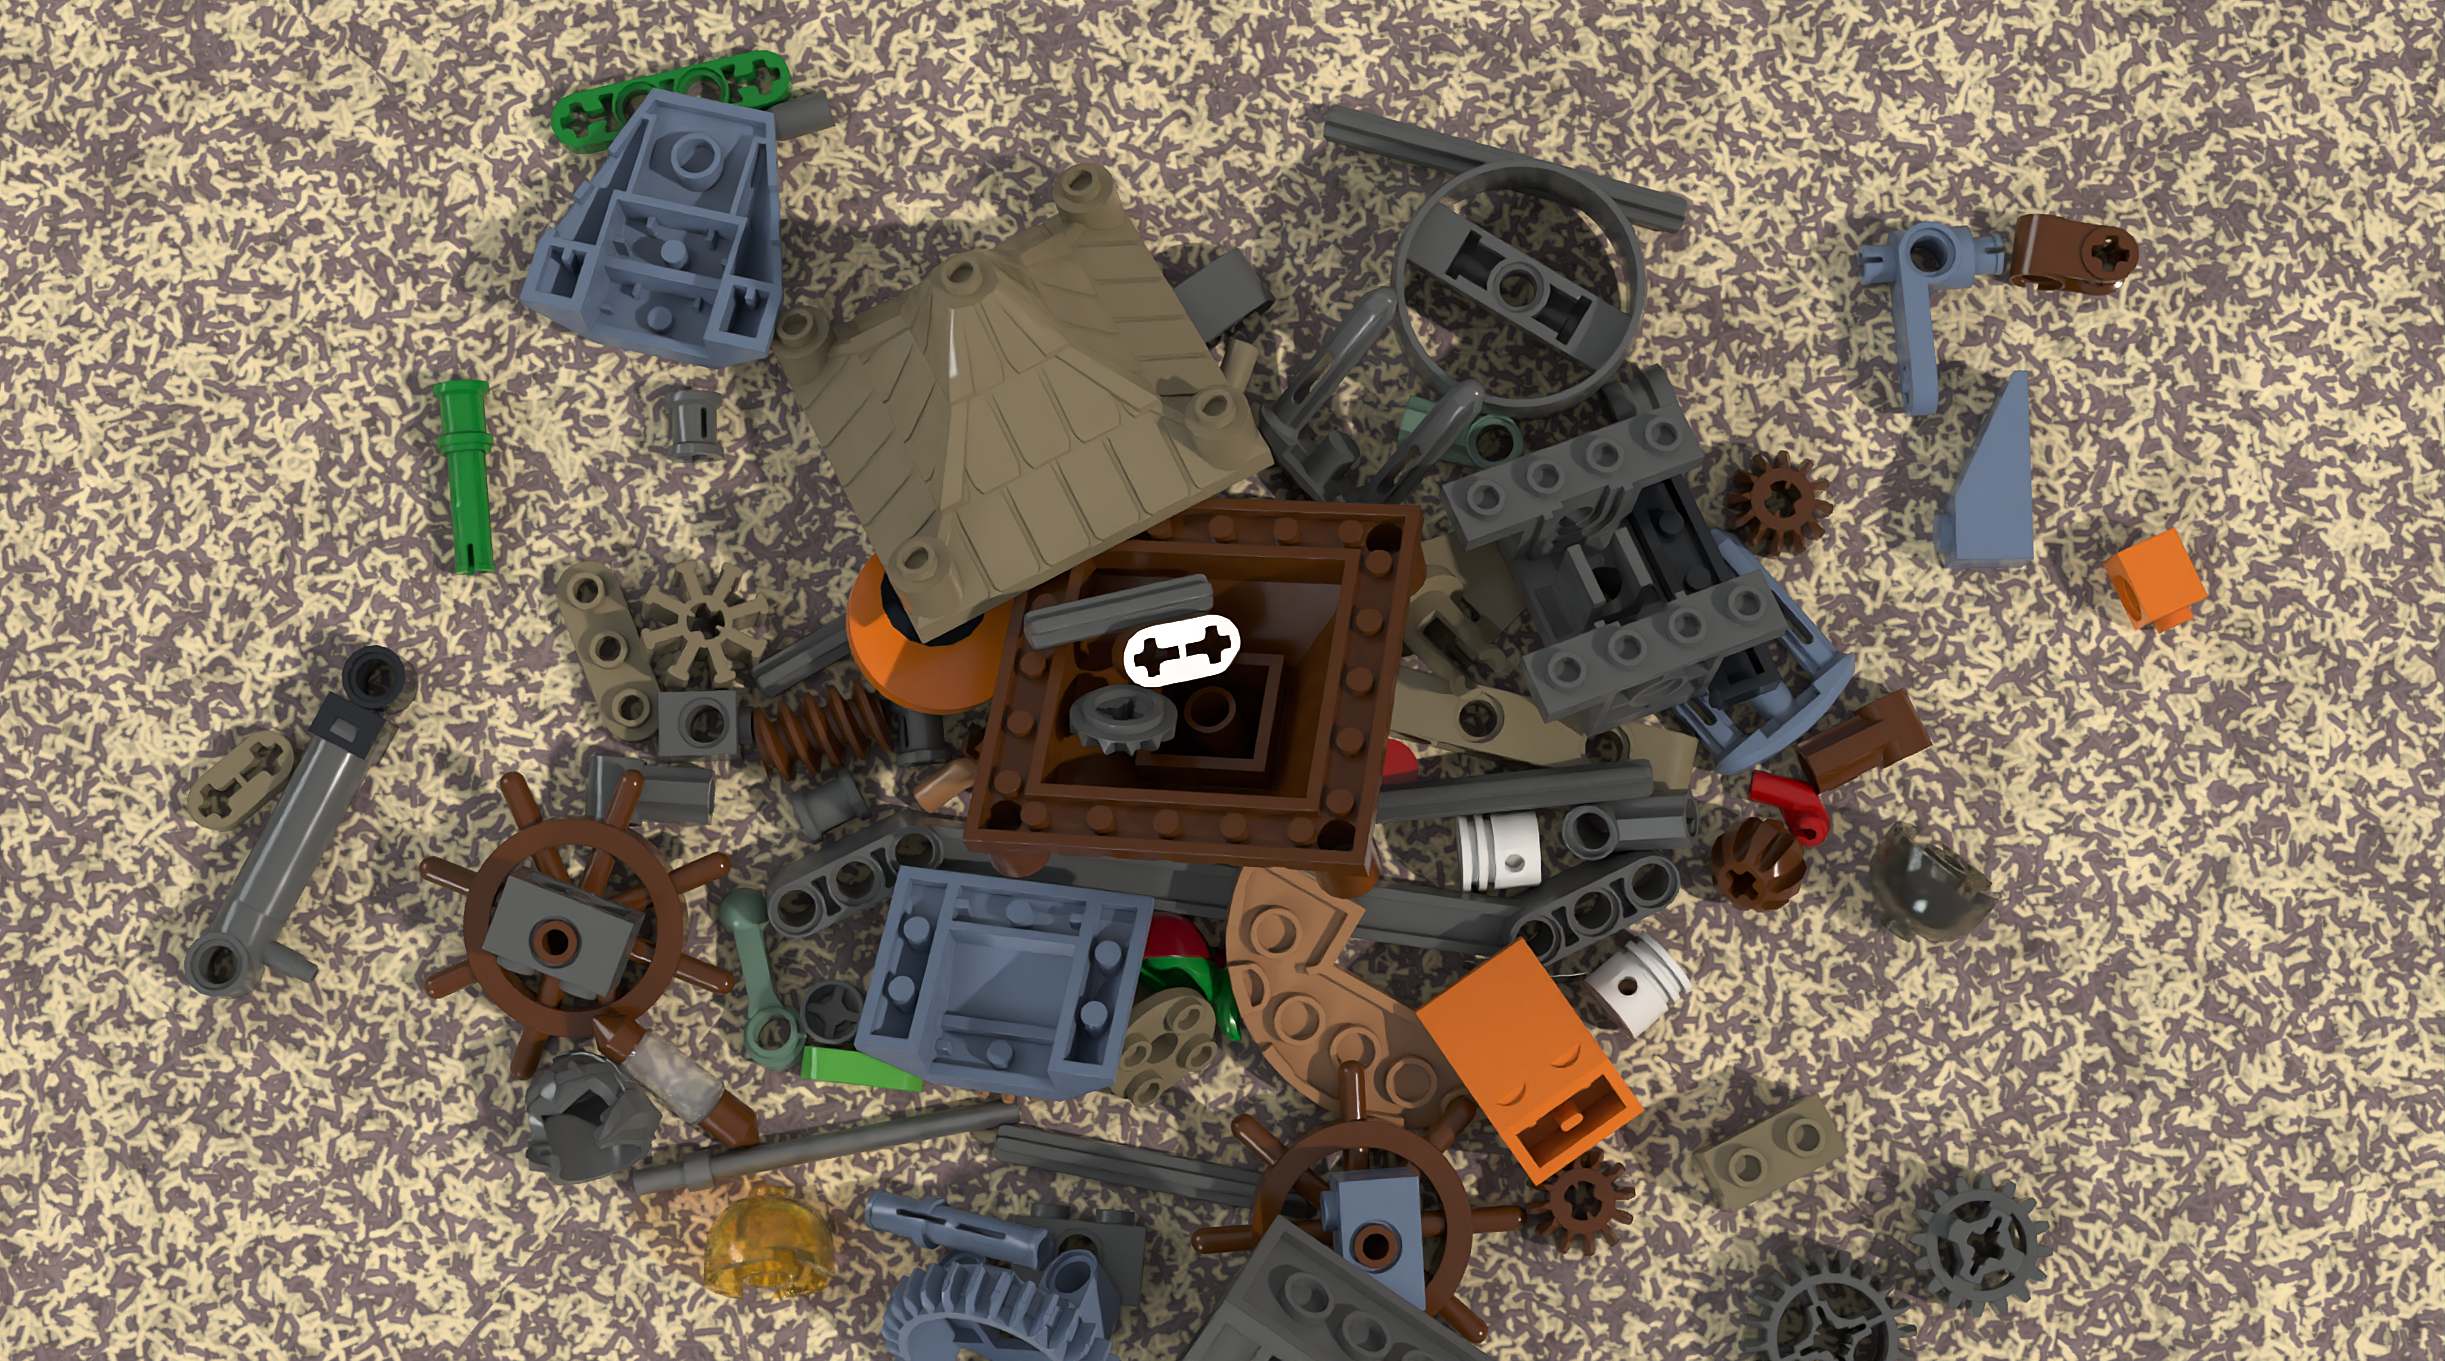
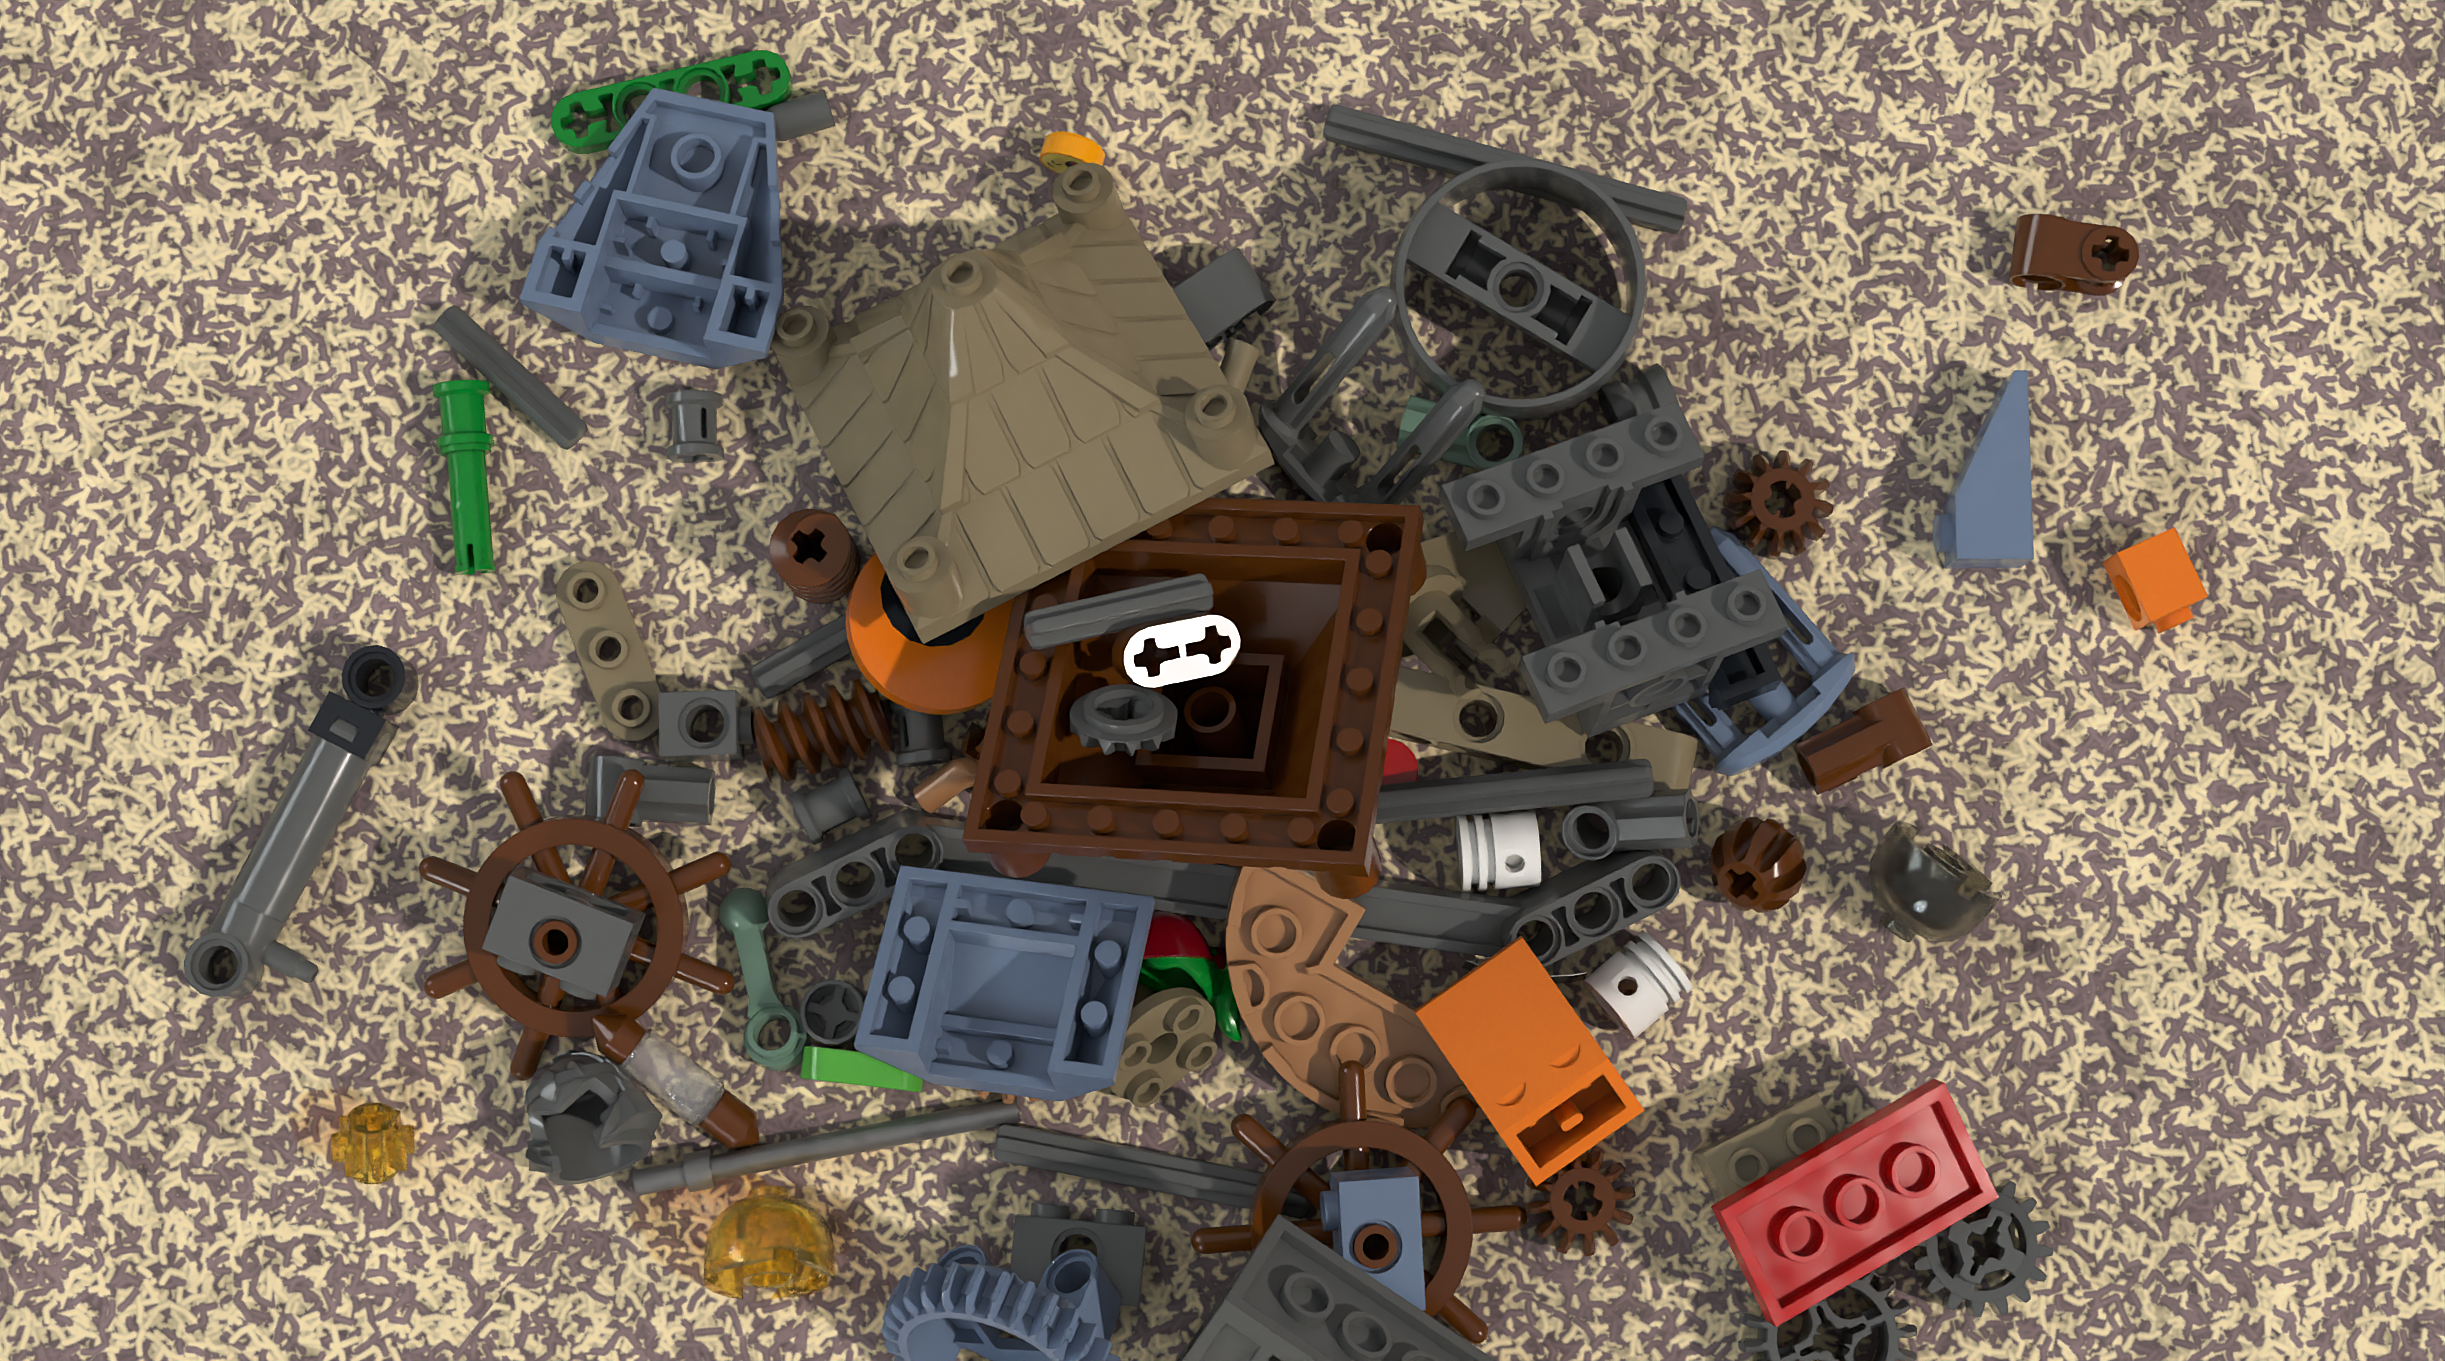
dark tan beam [187,730,301,832] -> none
dark tan gear [639,559,769,692] -> none
sand blue pin [864,1188,1055,1272] -> none
red arm [1747,770,1830,847] -> none
sand blue piece [1857,221,2004,417] -> none
none -> clear yellow gear [331,1102,415,1184]
none -> dark grey axle [433,305,588,450]
none -> reddish brown piece [769,508,861,604]
none -> light orange tile [1039,131,1105,173]
none -> plate [1711,1079,1999,1327]

